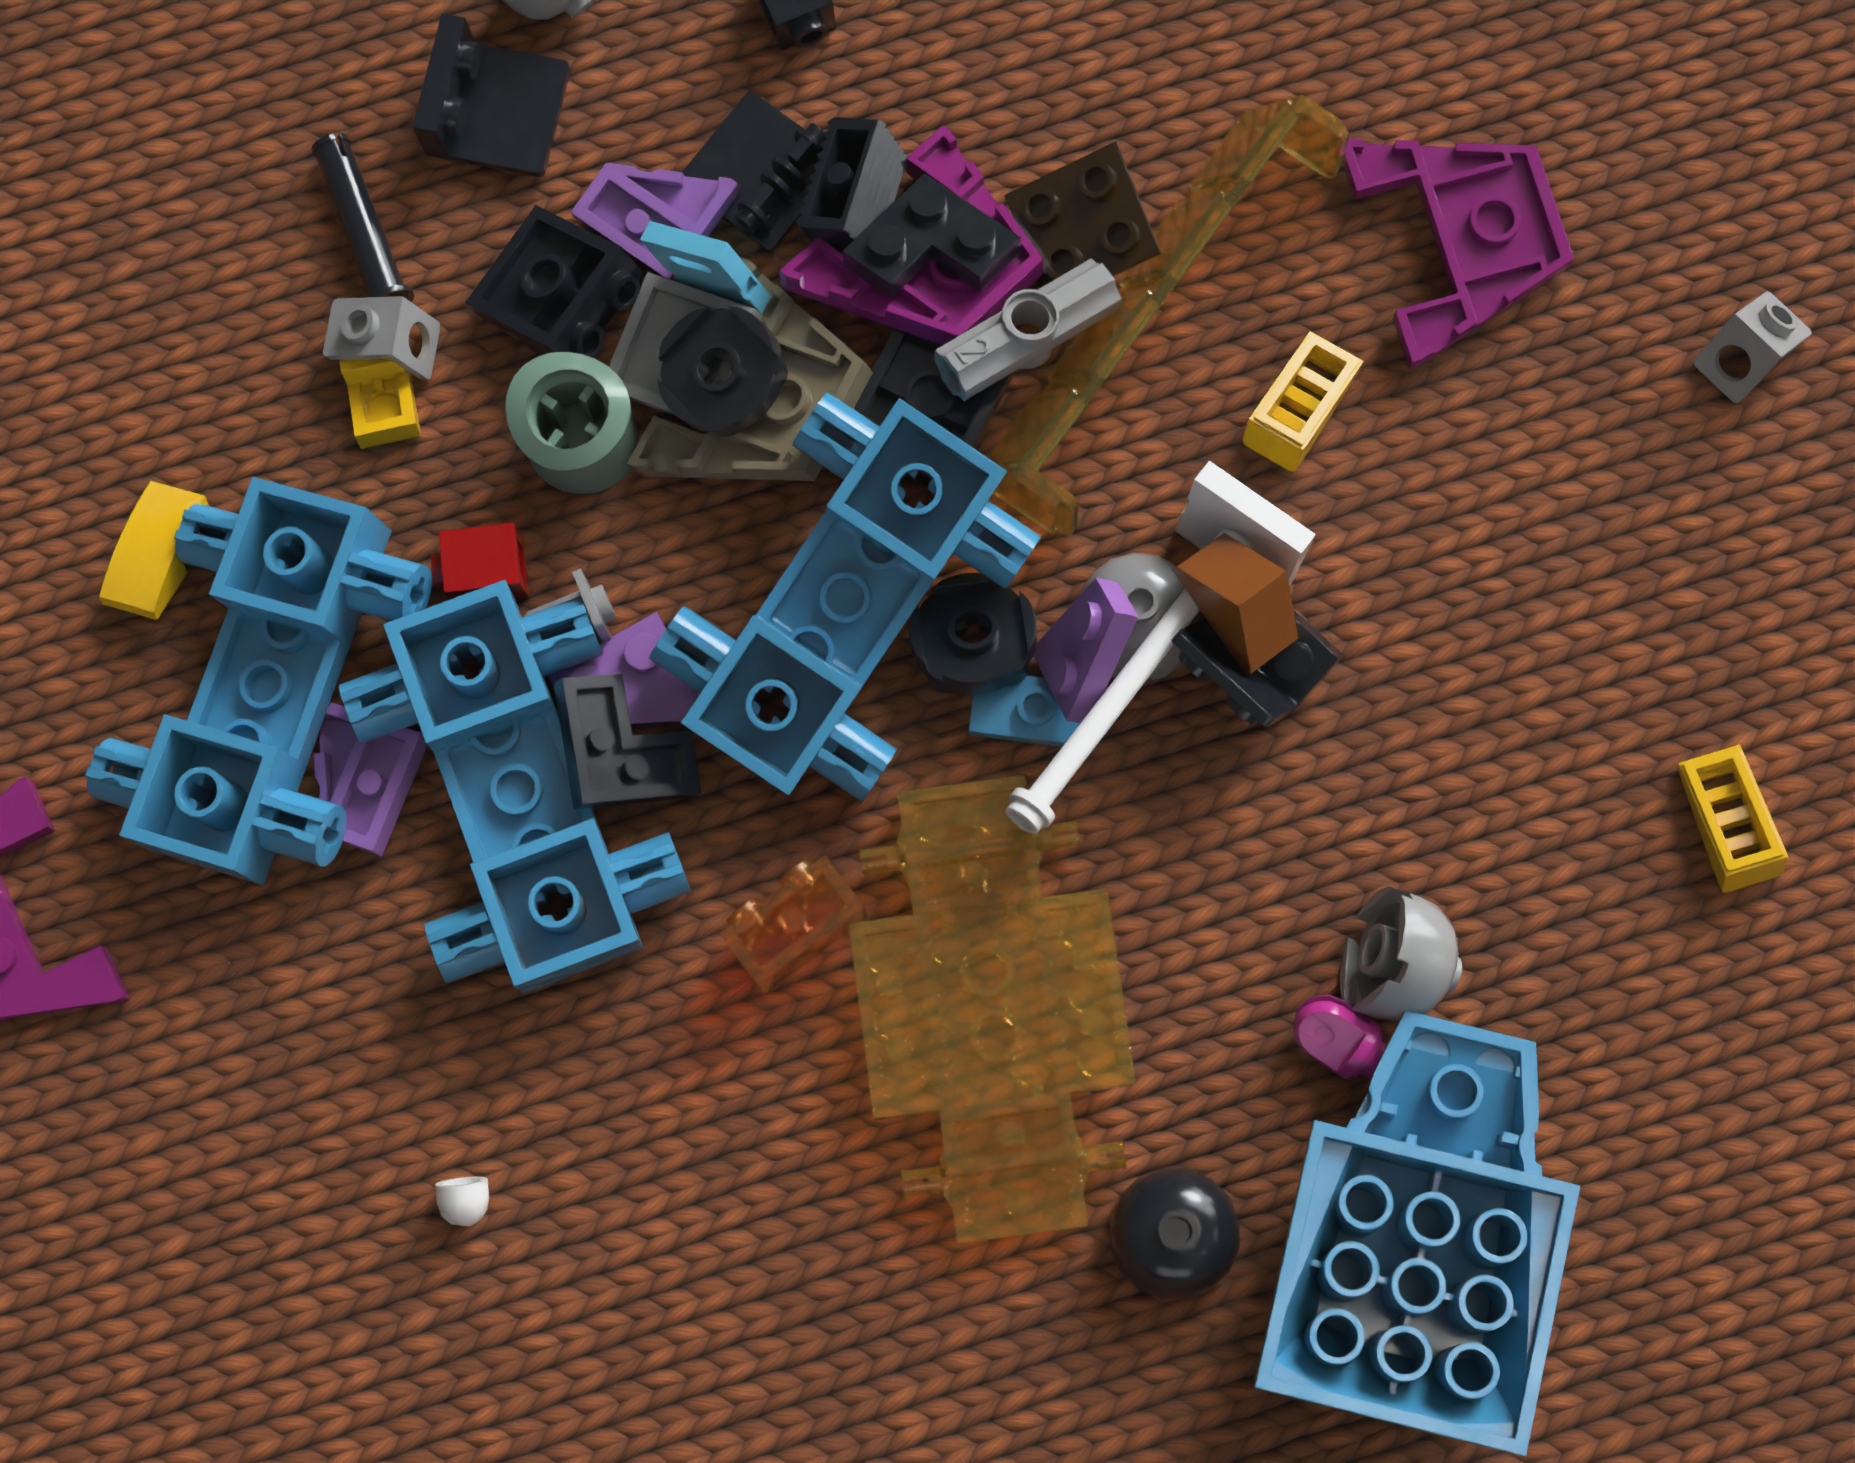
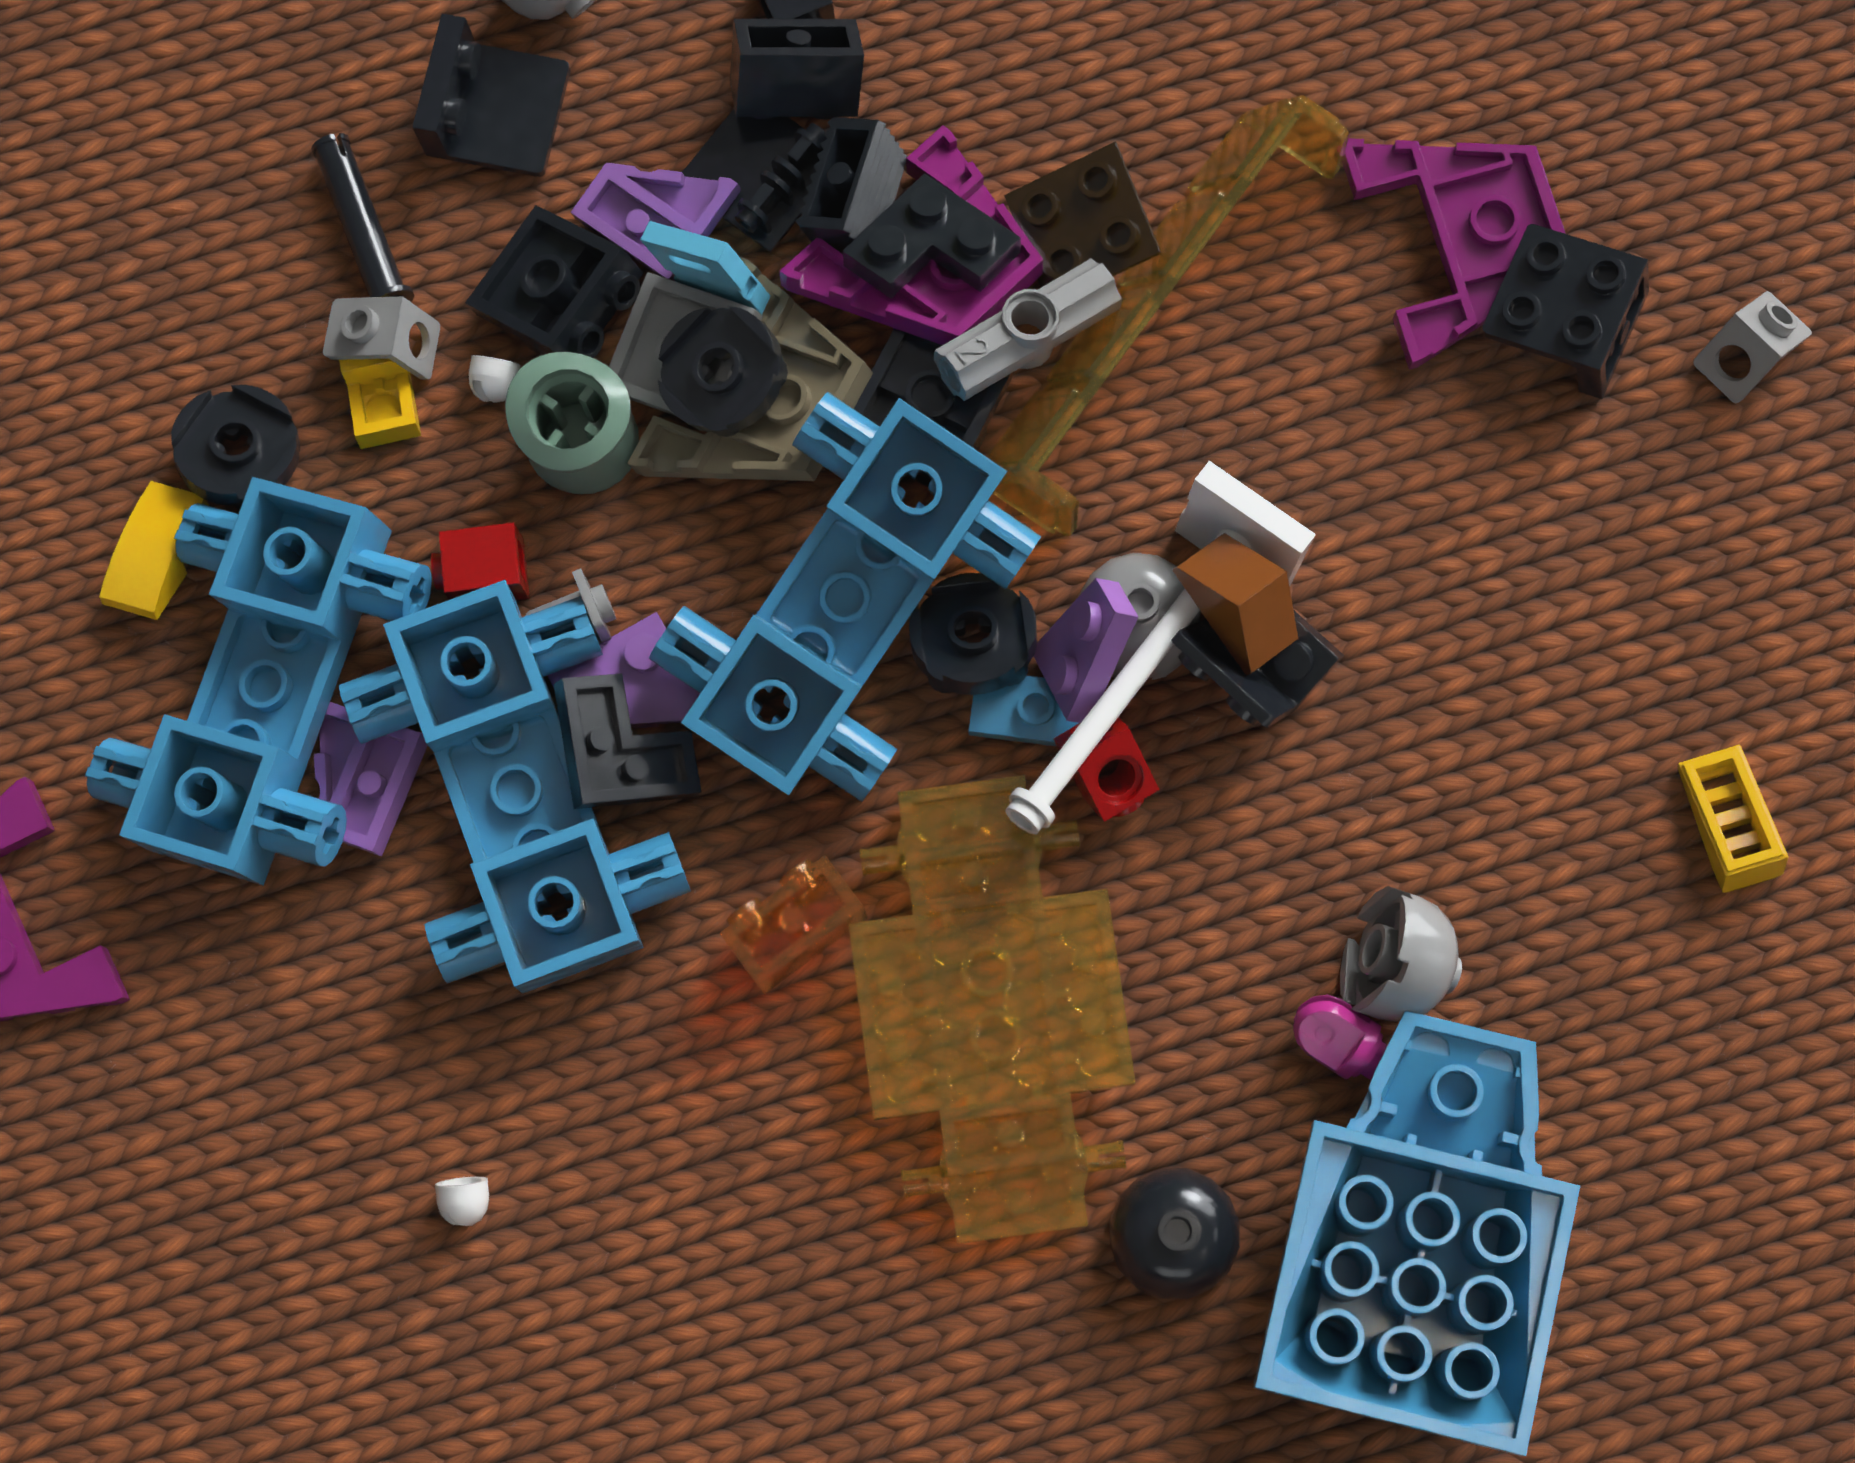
yellow slope [1242,331,1364,472] -> none
none -> black plate [171,385,300,509]
none -> white hinge [468,355,521,403]
none -> black brick [729,19,864,120]
none -> red brick [1053,717,1160,822]
none -> black bracket [1482,224,1649,399]

